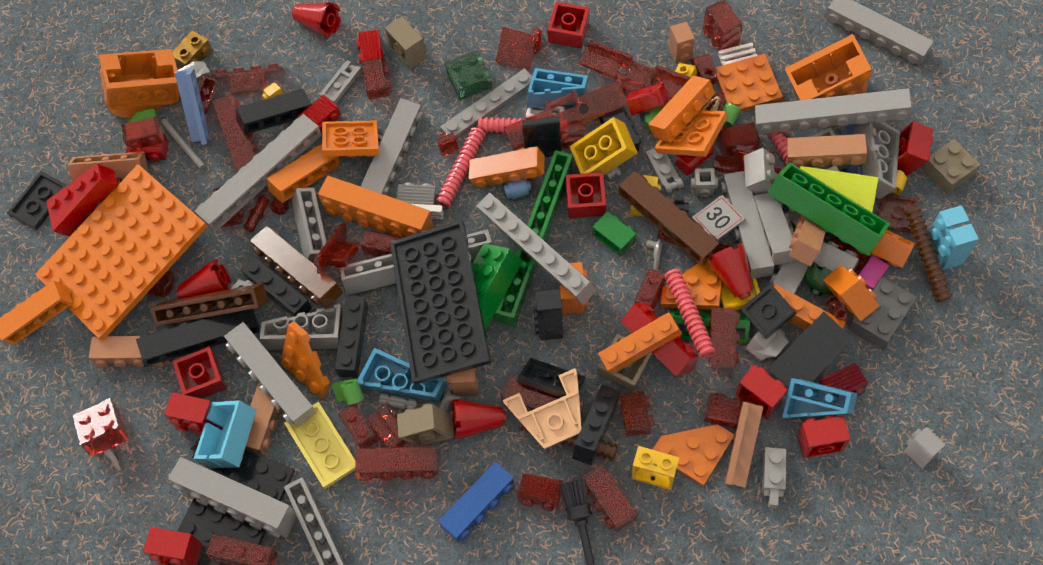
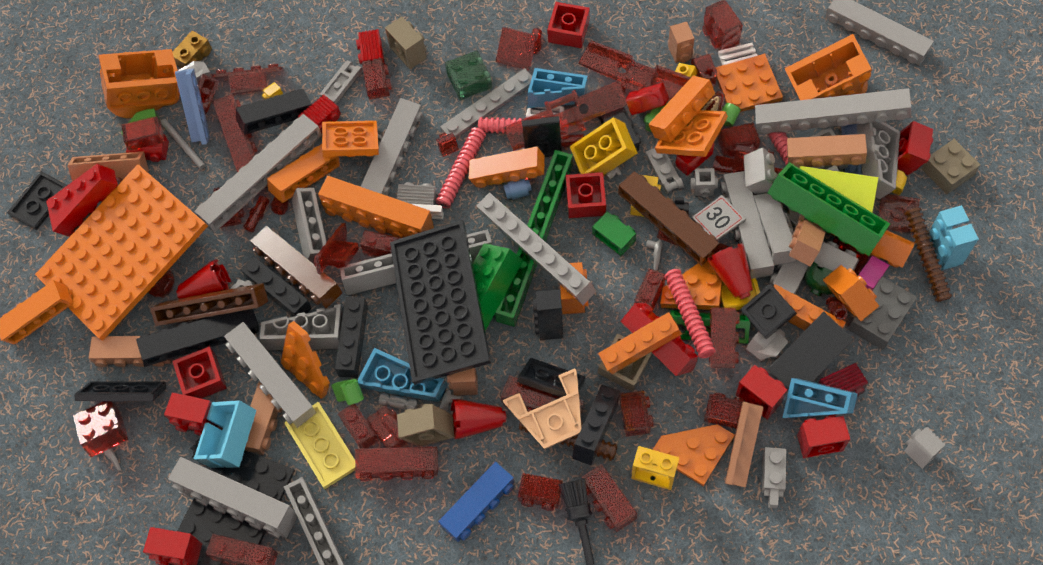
red cone [292,2,341,37] -> none
none -> black tile [74,381,166,401]

